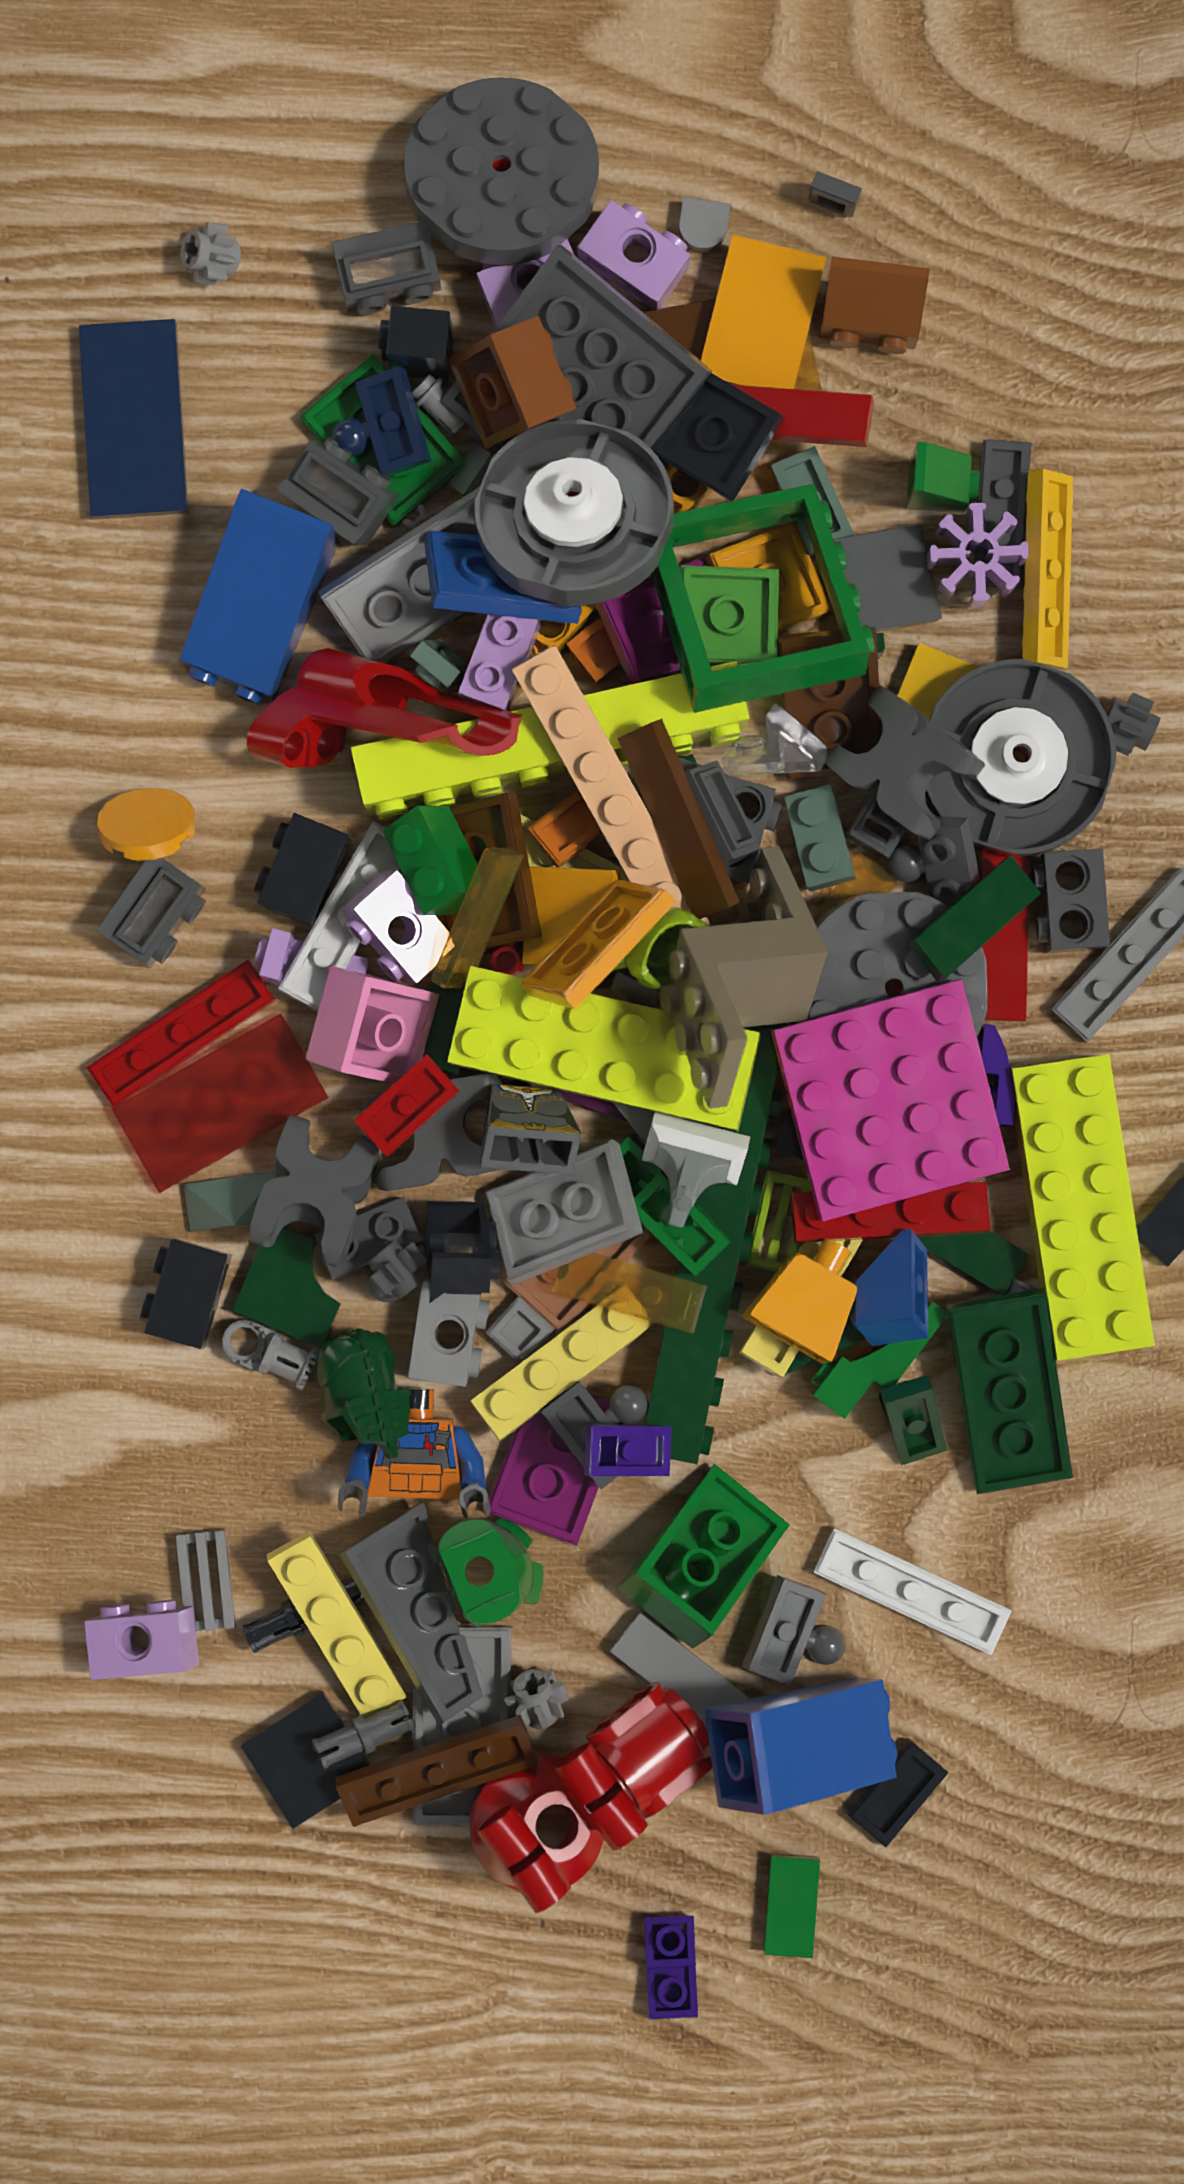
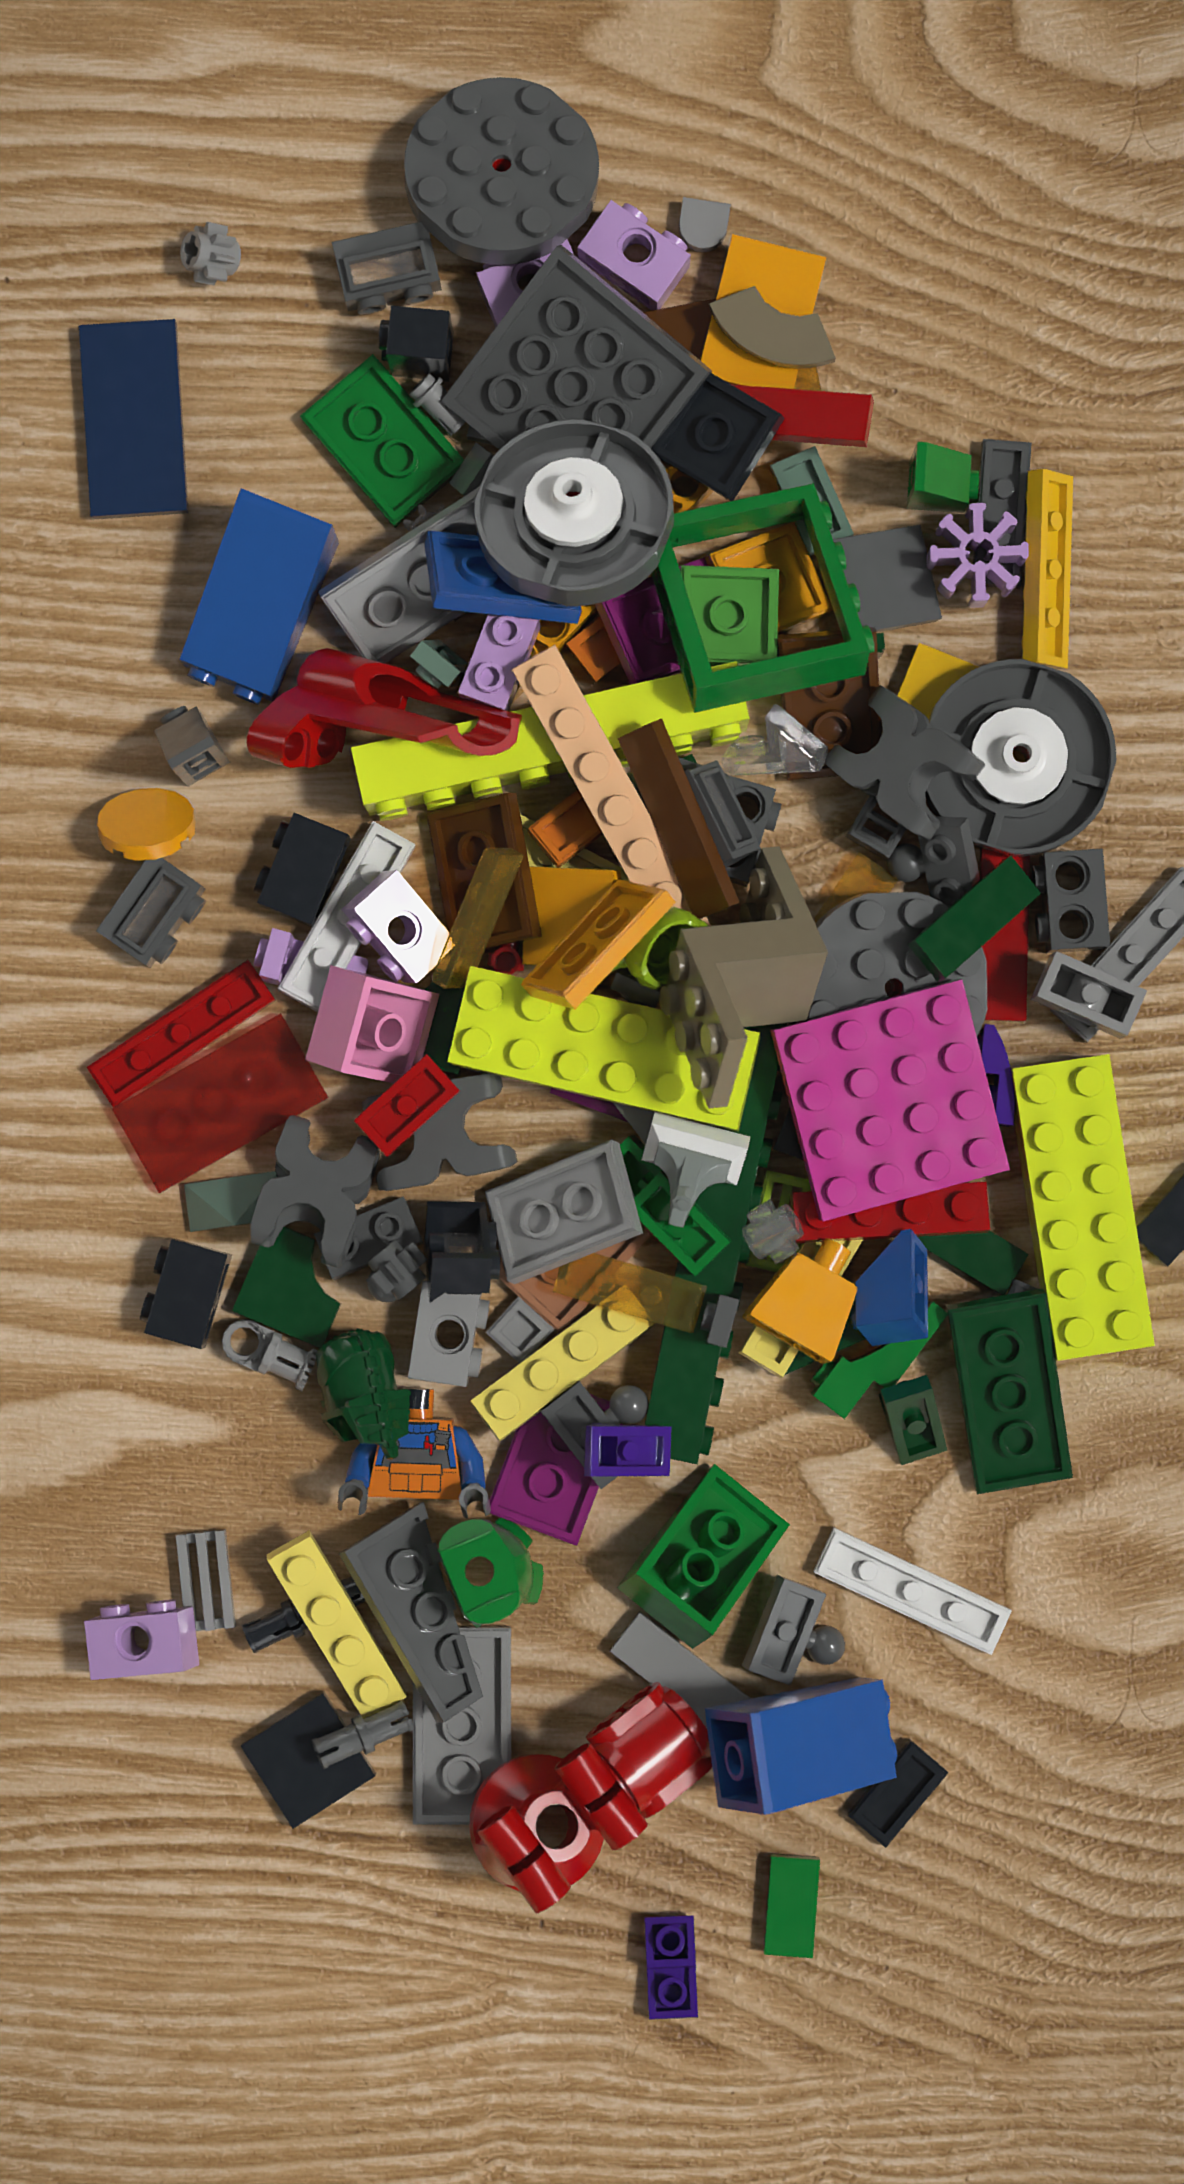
dark grey window [275,438,399,545] -> none
dark blue plate [331,366,432,477] -> none
reddish brown plate [336,1715,538,1827] -> none
green brick [382,805,491,916] -> none
dark orange slope [448,316,577,449] -> none
dark grey torso [480,1080,581,1175] -> none
light grey gear [505,1669,569,1730] -> none
sand green plate [784,784,856,892] -> none
dark grey tile [808,171,862,218] -> none
dark orange slope [819,256,930,354] -> none
dark grey gear [1102,692,1161,756] -> none
none -> dark grey slope [154,706,230,787]
none -> dark grey plate [700,1294,739,1348]
none -> dark tan tile [709,286,836,369]
none -> clear gear [742,1200,804,1264]
none -> light grey brick [1030,951,1147,1039]

